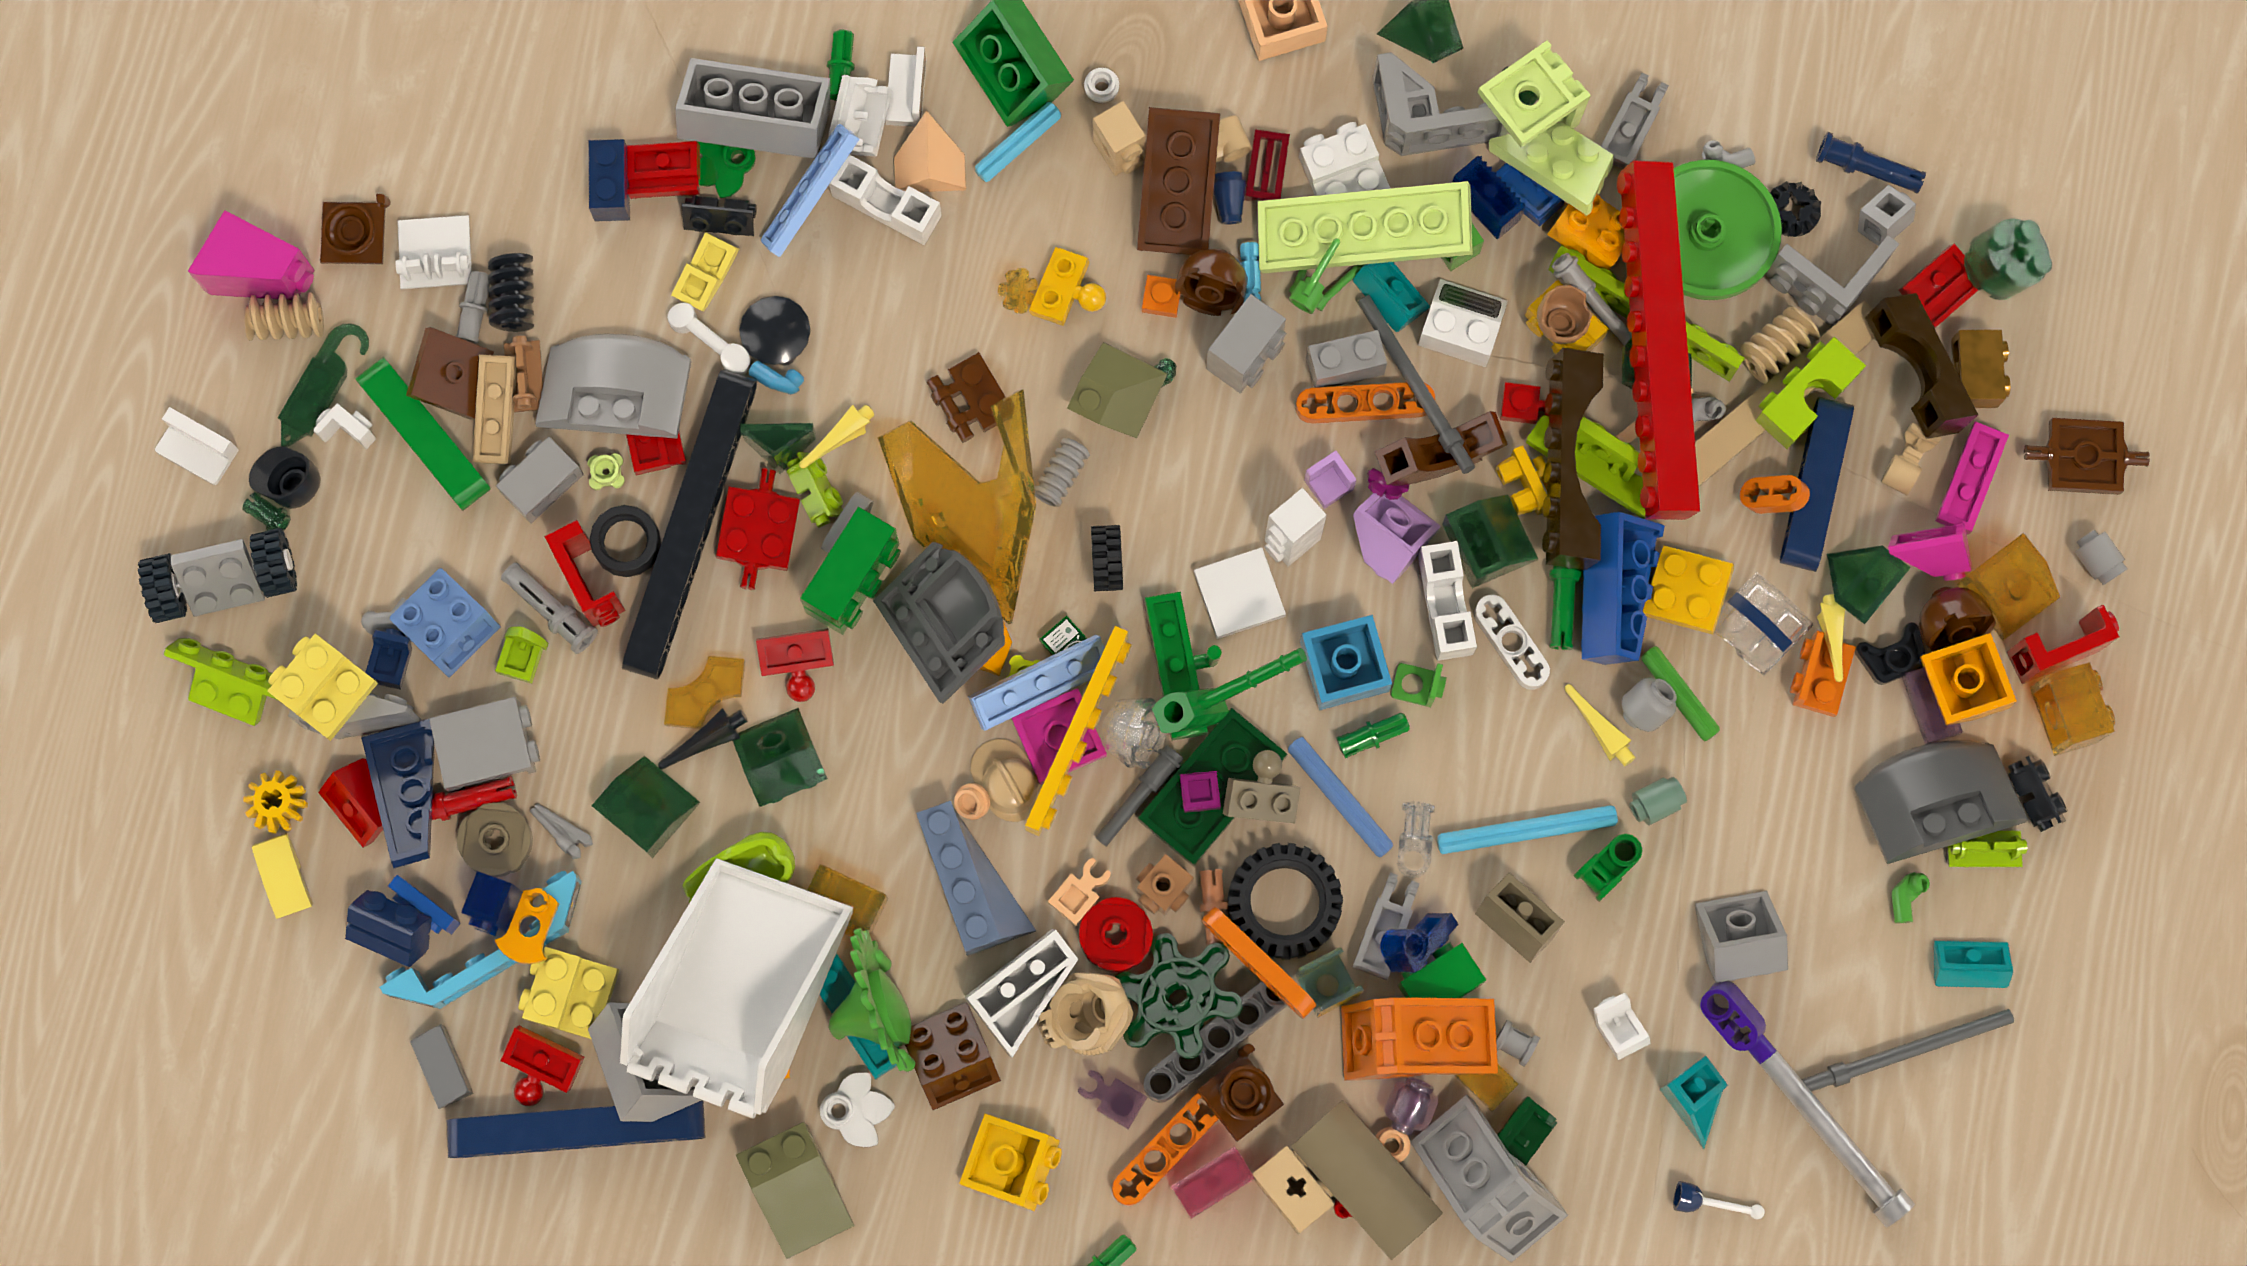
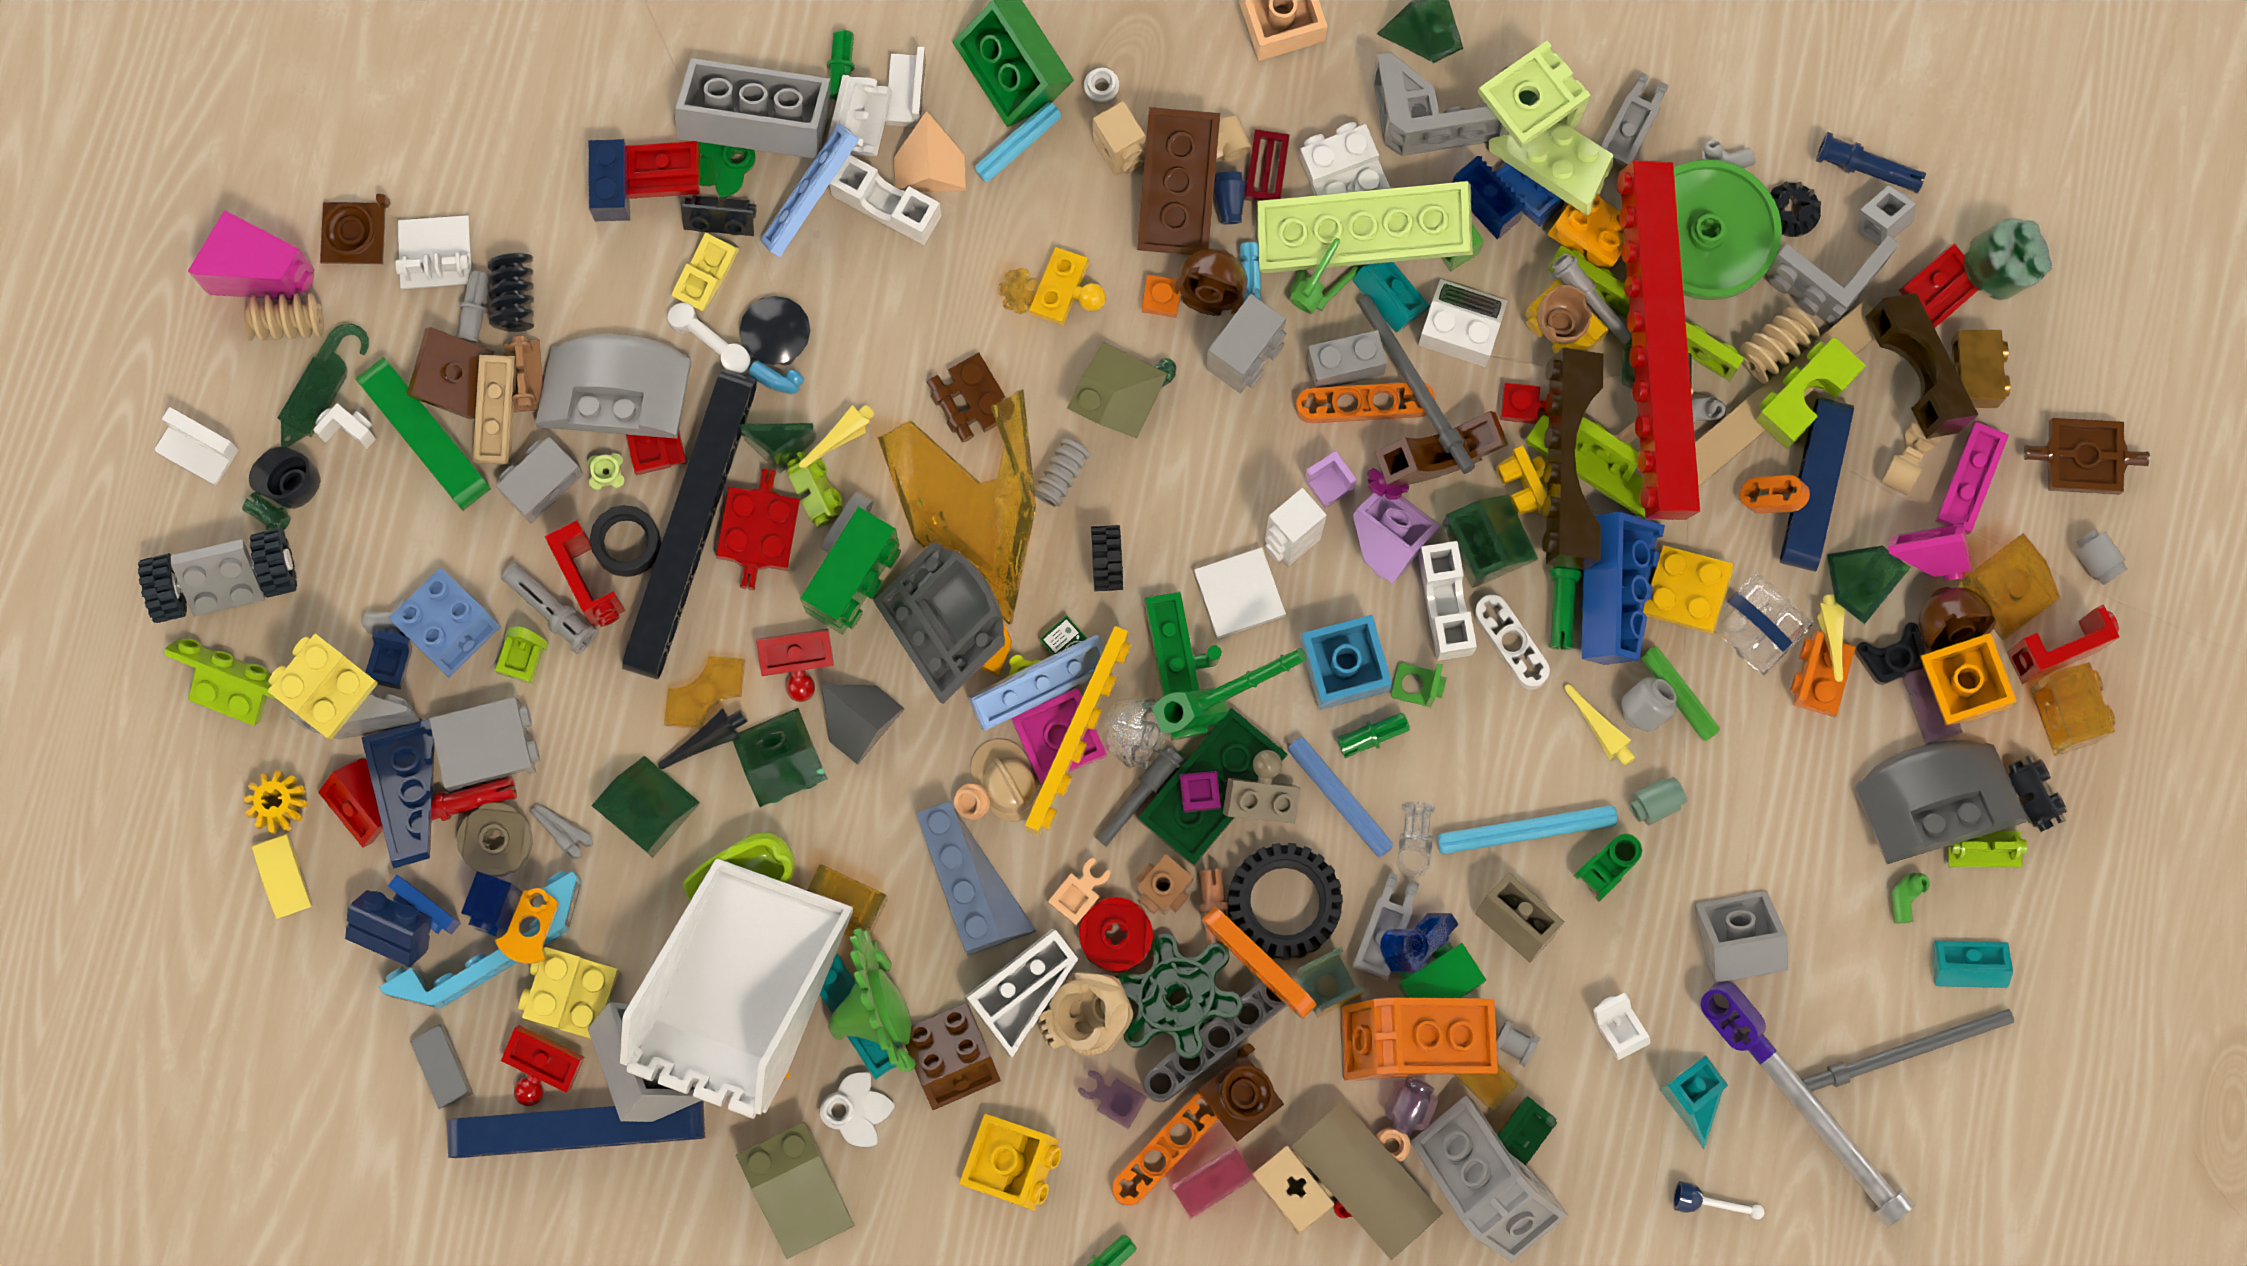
none -> dark grey slope [822,684,904,765]

